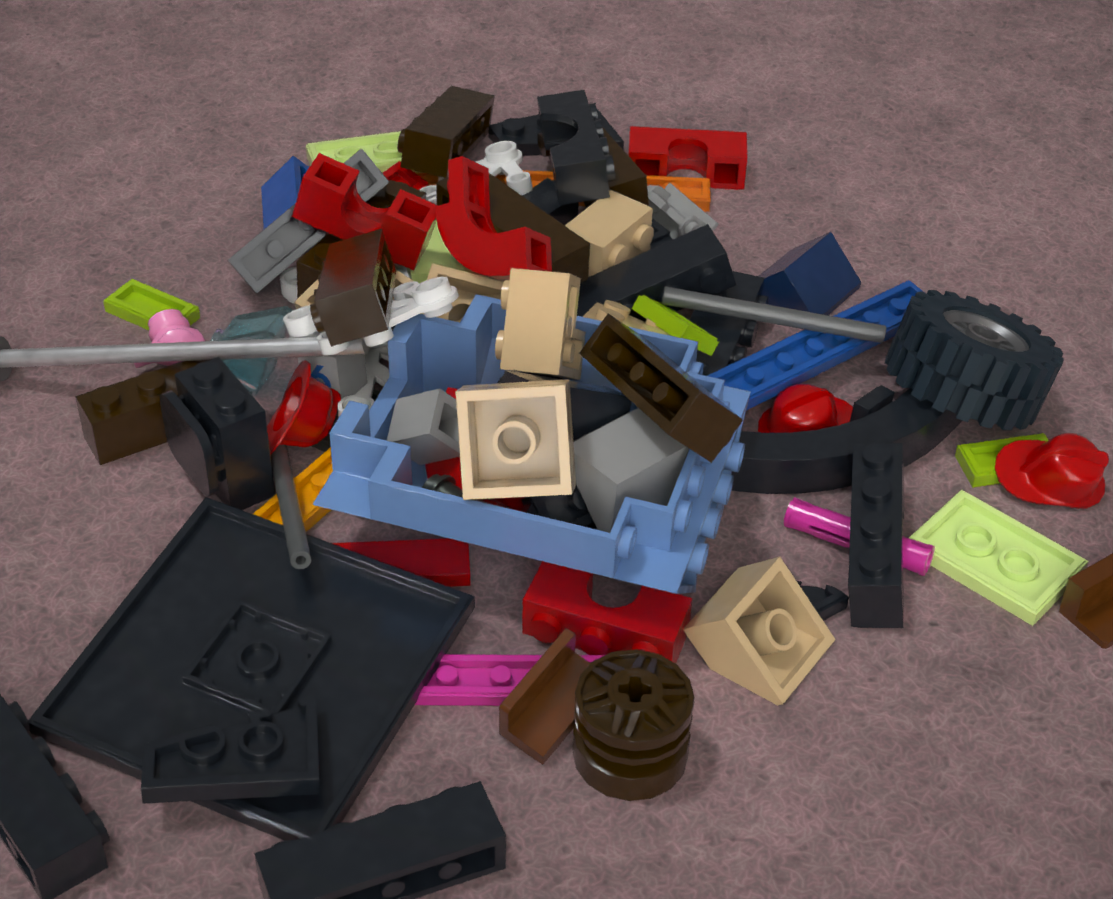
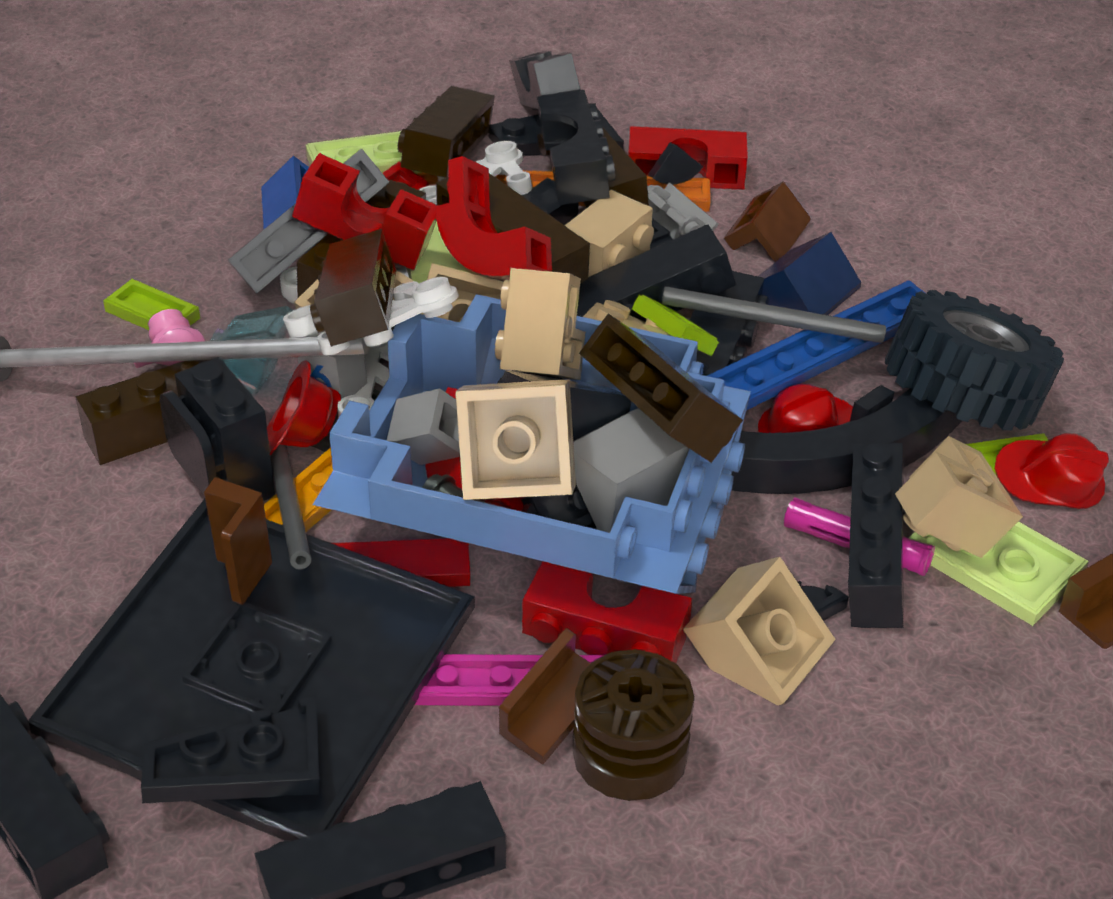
none -> reddish brown panel [204,477,272,605]
none -> black arch [509,51,581,112]
none -> black tile [648,142,703,185]
none -> reddish brown panel [724,181,811,262]
none -> tan brick [895,436,1023,558]

